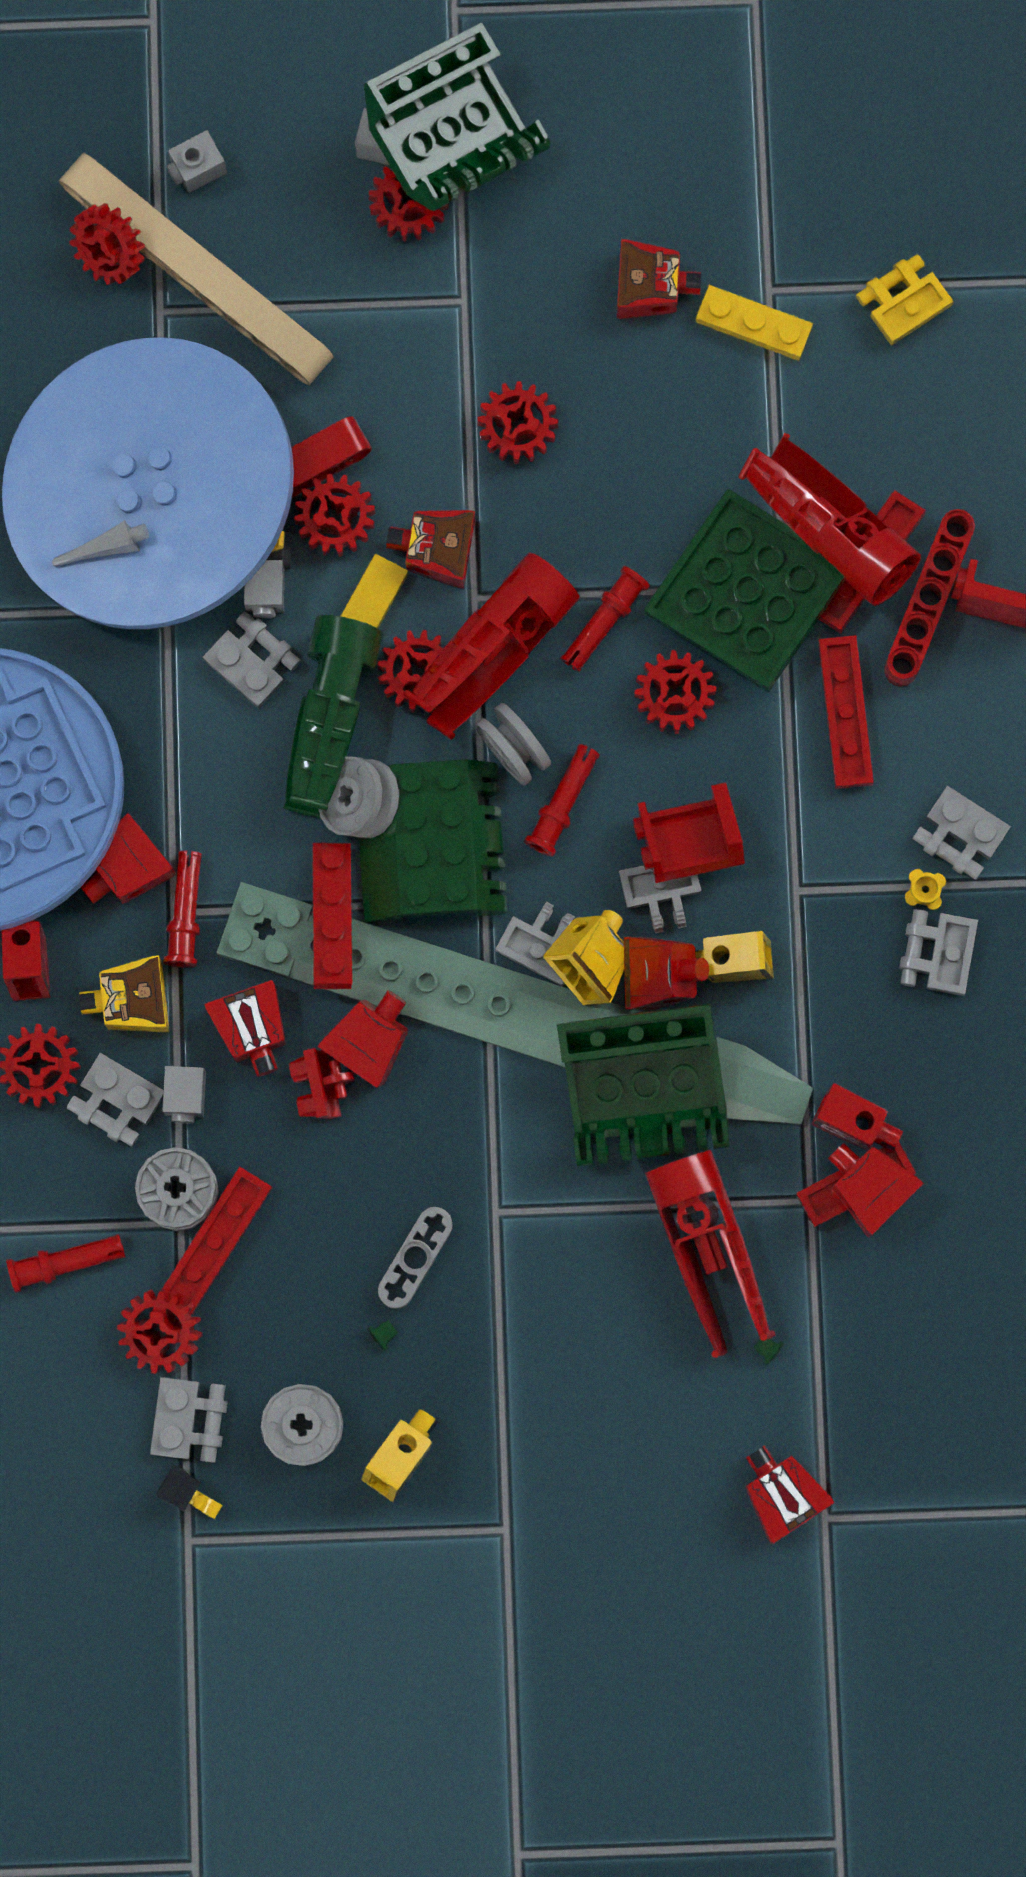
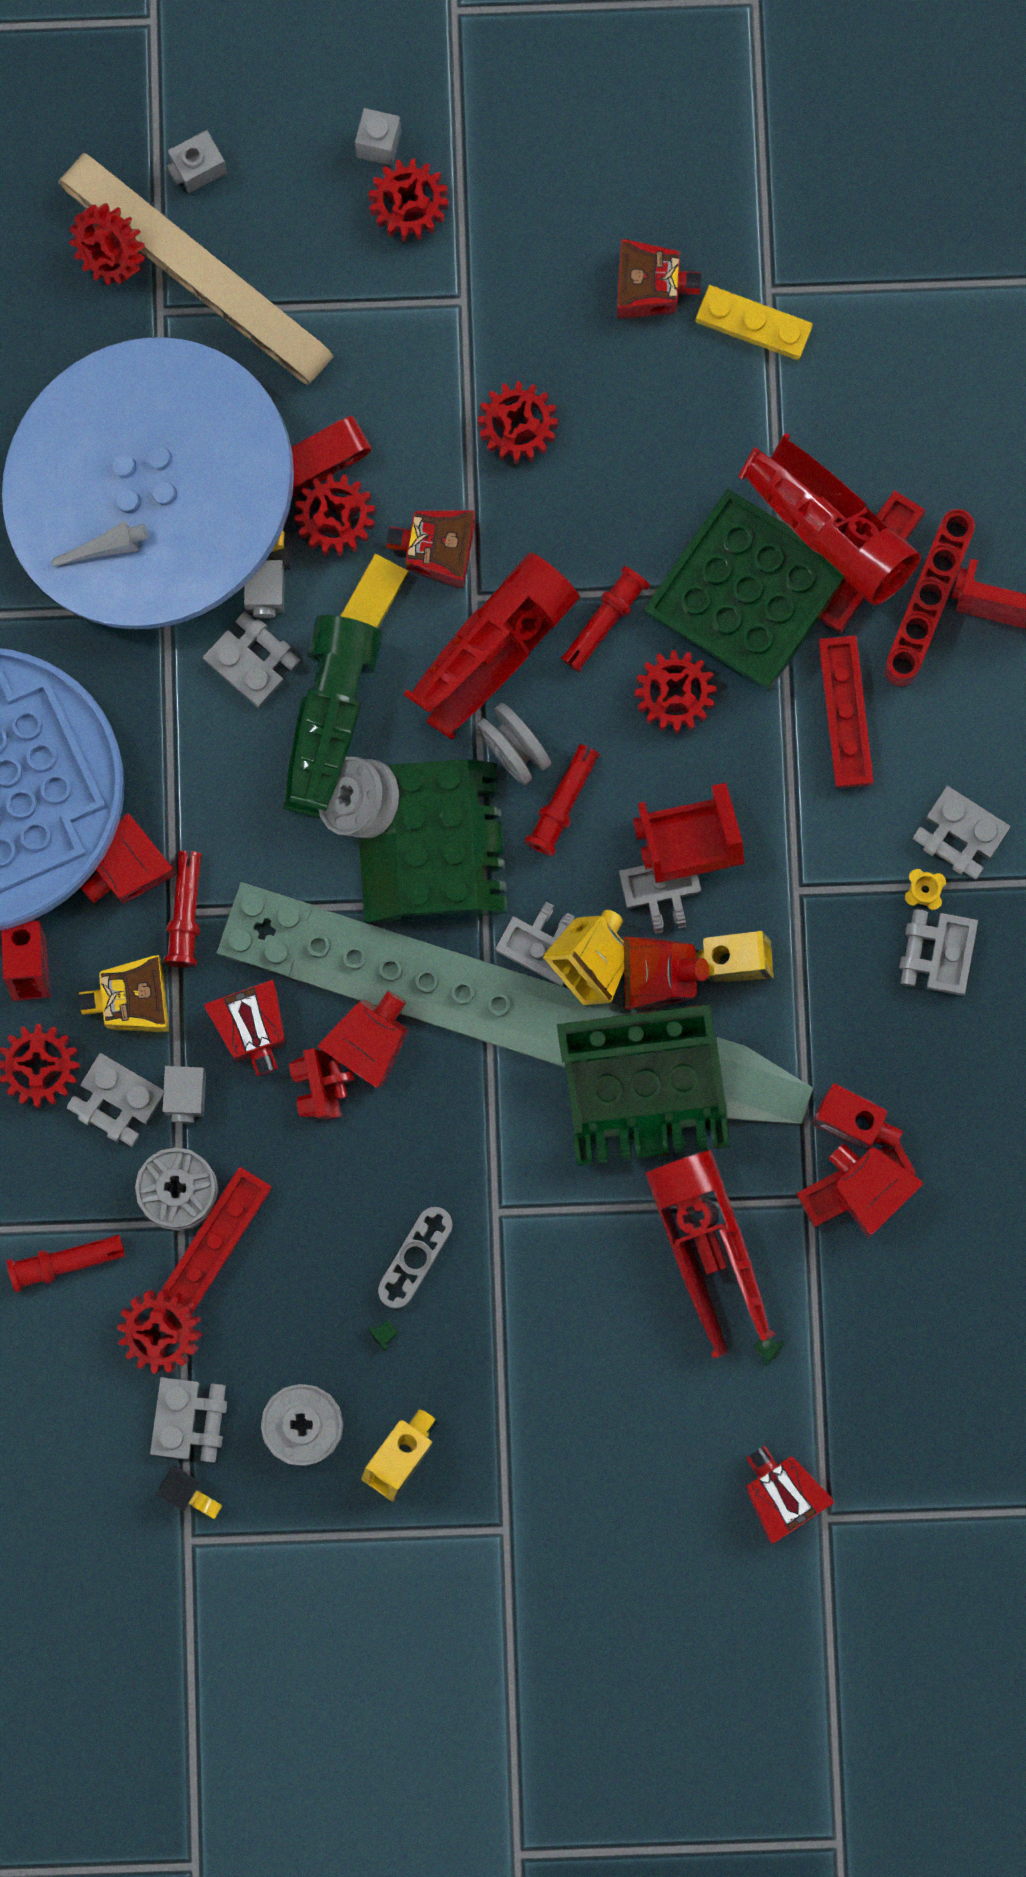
red plate [312,843,352,989] -> none
slope [364,22,550,211] -> none
red gear [378,630,454,713] -> none
yellow plate [856,254,954,346] -> none

